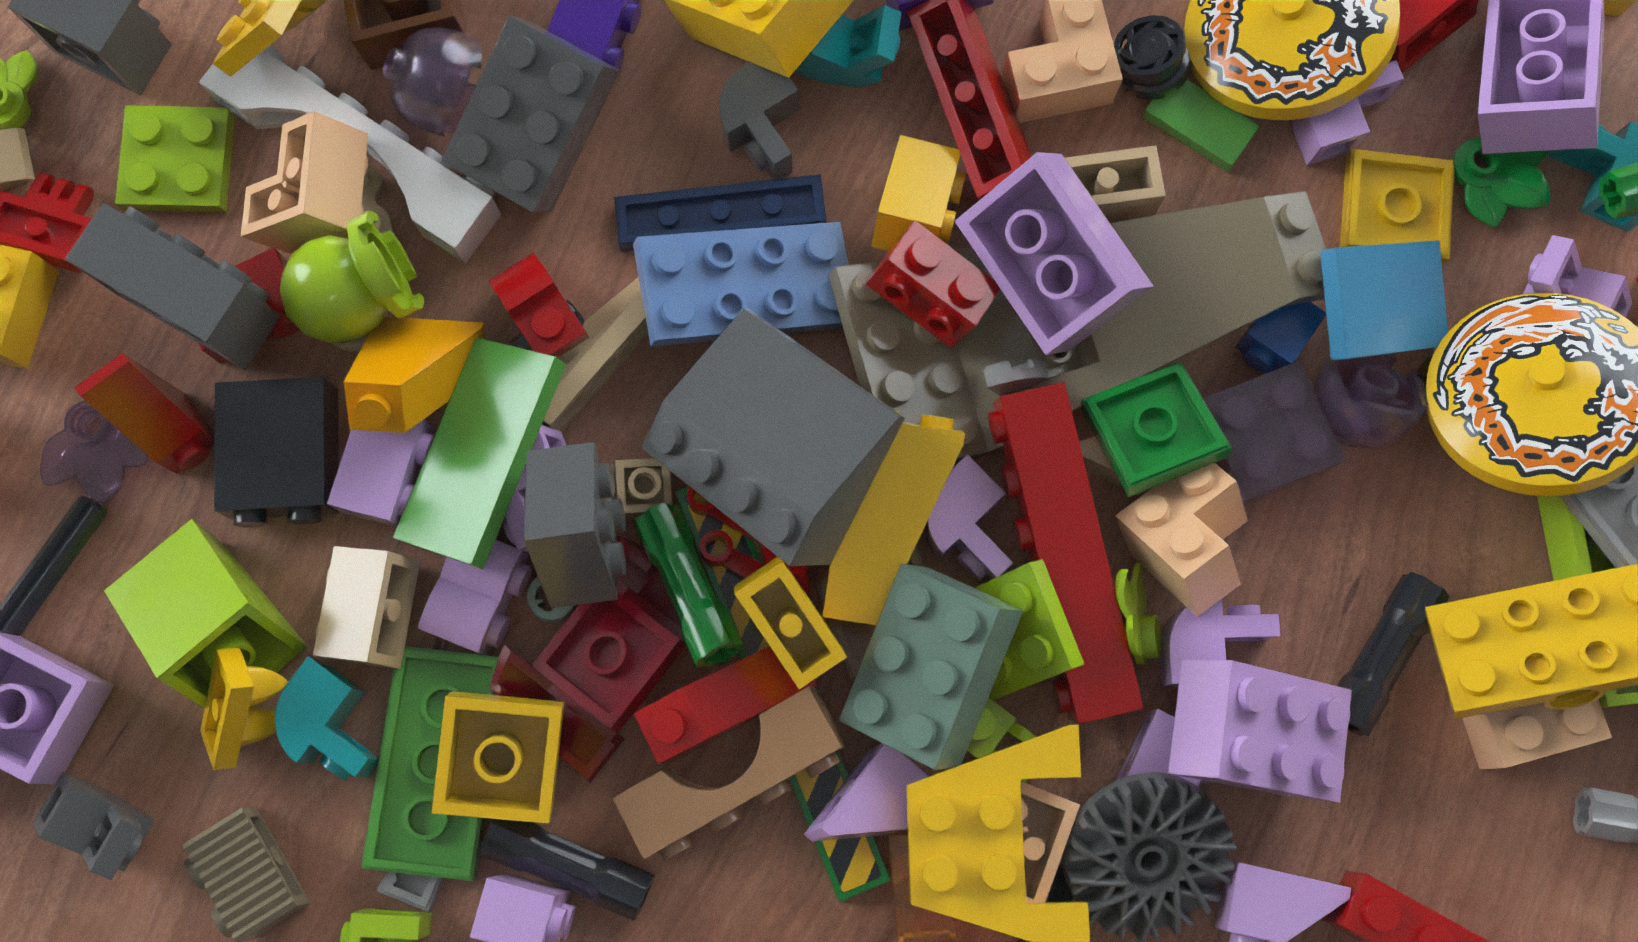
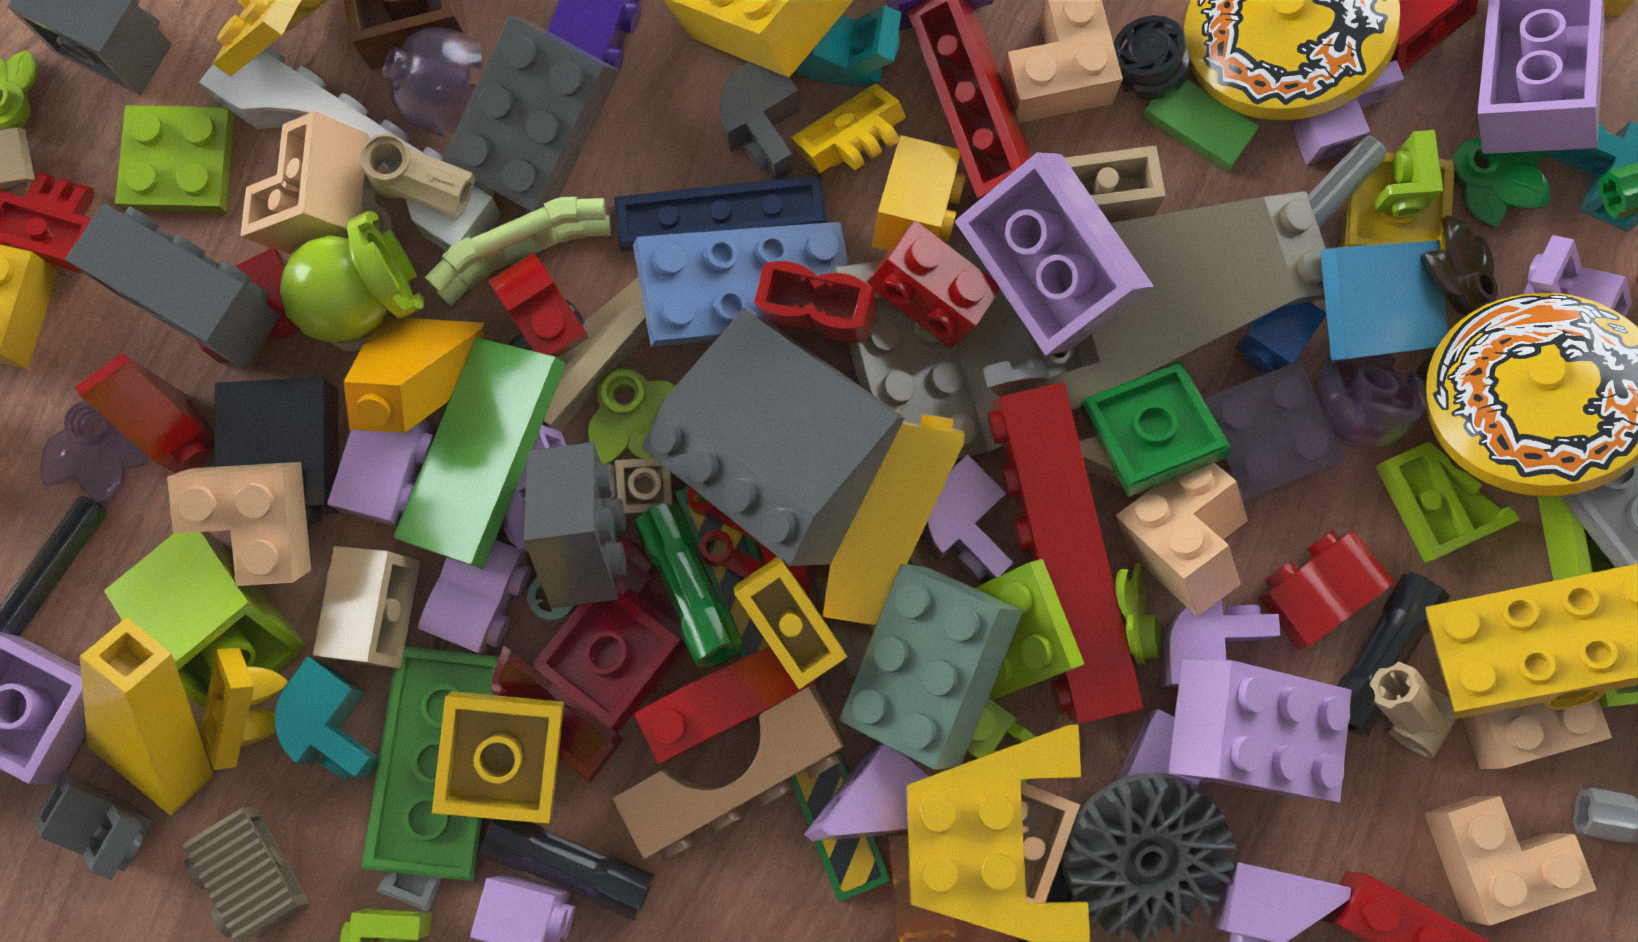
none -> yellow slope [80,617,213,816]
none -> light nougat brick [167,462,311,586]
none -> tan piece [360,133,475,220]
none -> yellowish green piece [425,196,612,307]
none -> lime plate [588,368,675,464]
none -> red brick [754,261,878,343]
none -> yellow hinge [790,83,906,173]
none -> red brick [1258,529,1395,650]
none -> light grey axle [1308,135,1386,228]
none -> tan piece [1369,662,1457,759]
none -> lime bracket [1374,130,1443,217]
none -> lime wing [1375,442,1520,563]
none -> dark brown plate [1421,215,1498,316]
none -> light nougat brick [1424,796,1597,926]

